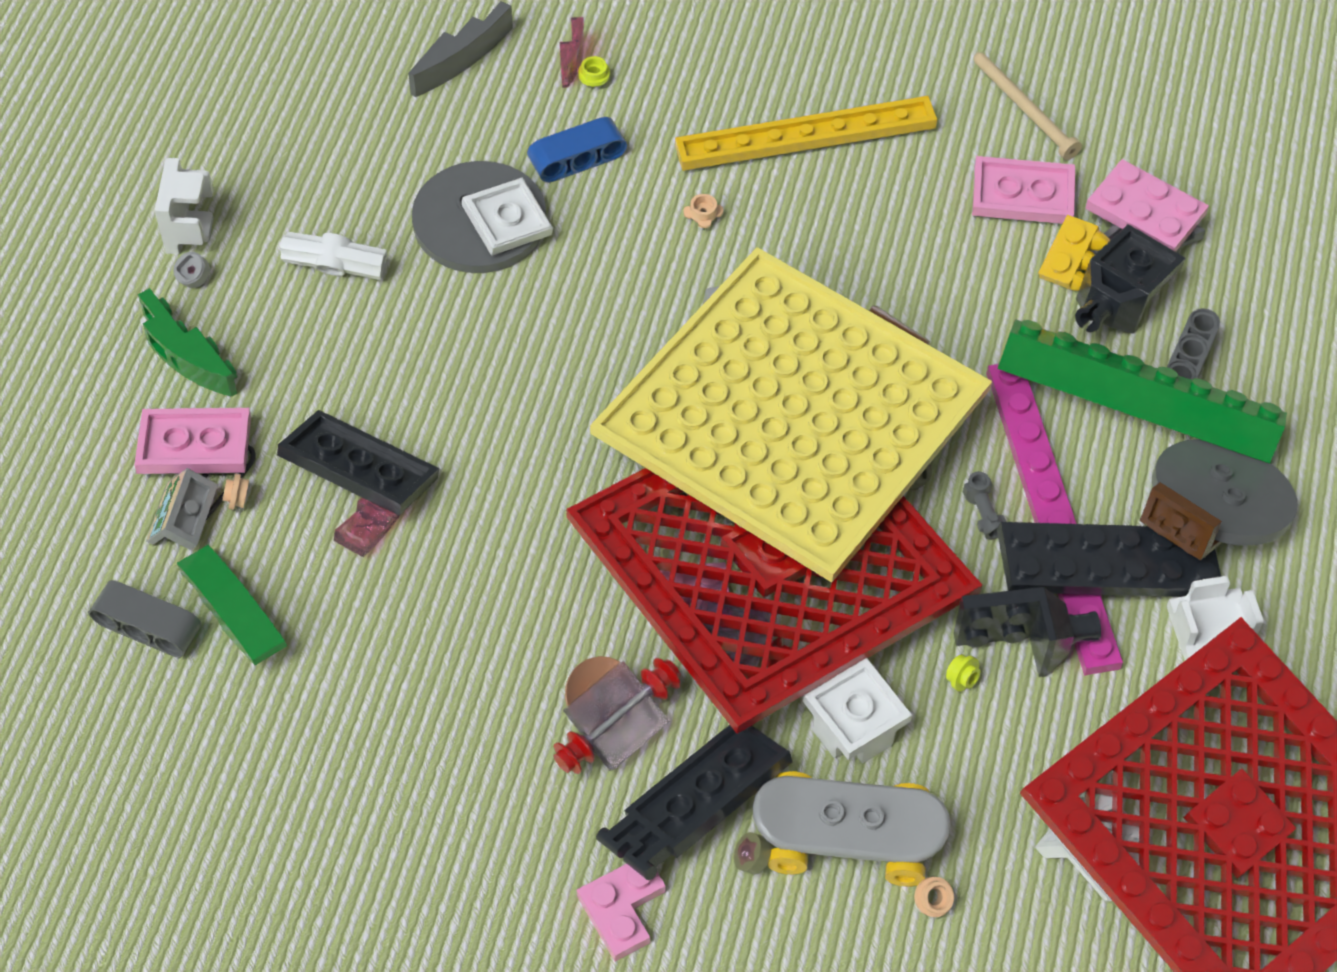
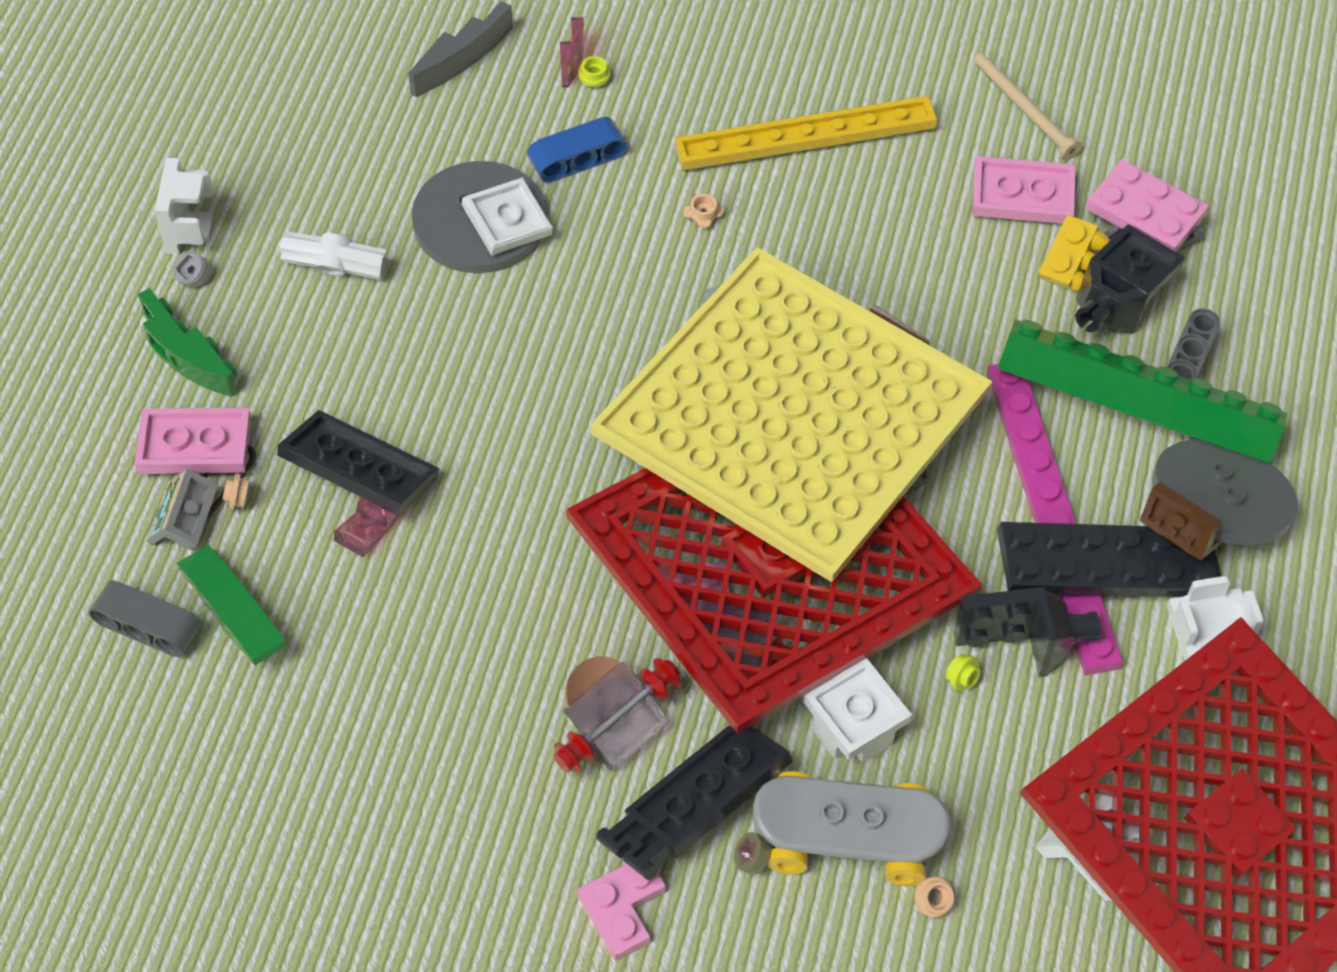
dark grey bar [963,471,1006,539] -> none

